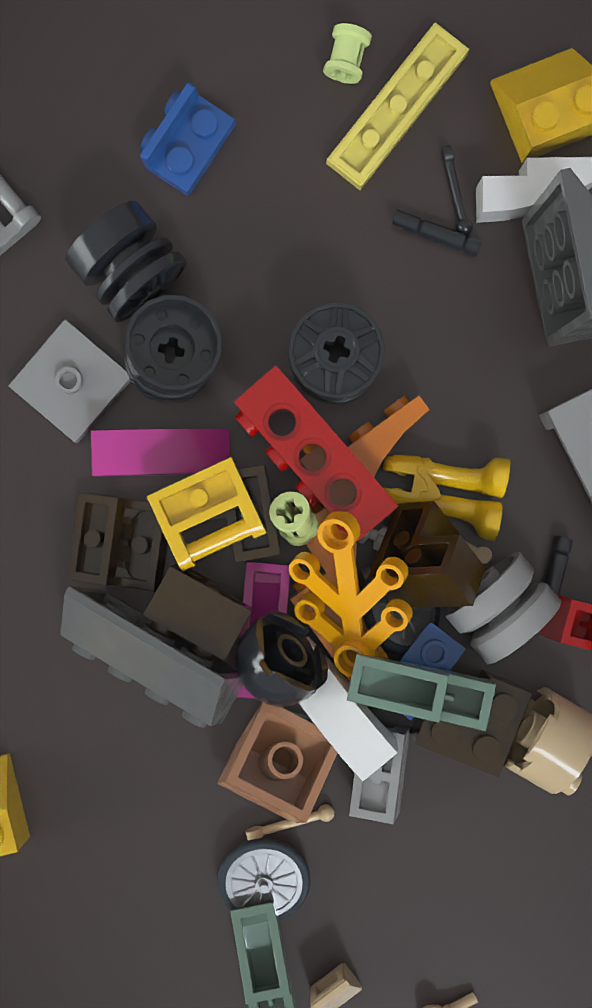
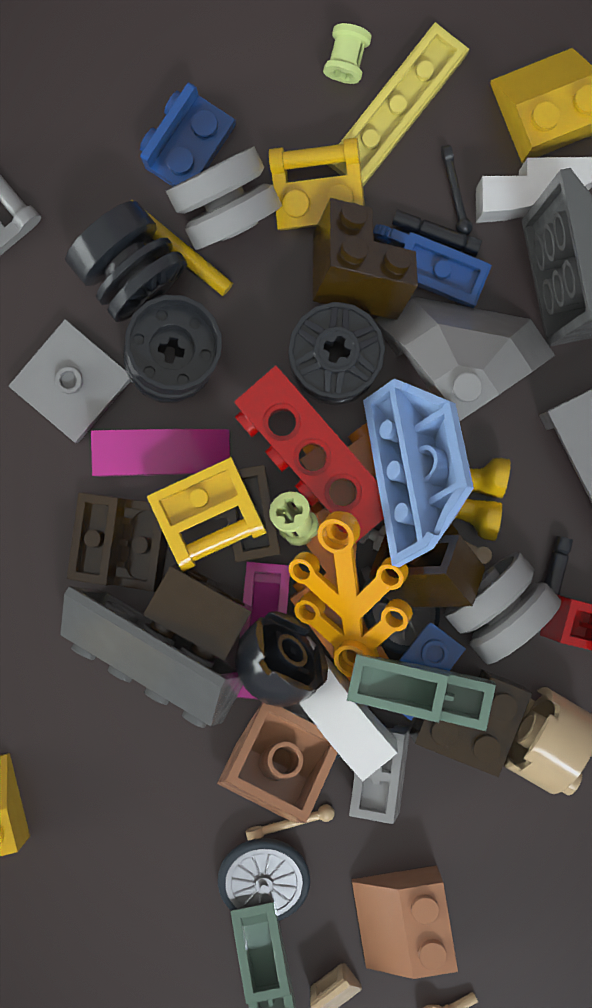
none -> yellow bar [130,200,233,296]
none -> light grey wheel [166,146,282,250]
none -> yellow plate [269,137,365,231]
none -> dark brown brick [313,198,418,320]
none -> nougat slope [352,865,458,979]
none -> light blue wedge [363,378,474,567]
none -> blue hinge [373,224,492,308]
none -> light grey brick [374,296,555,421]

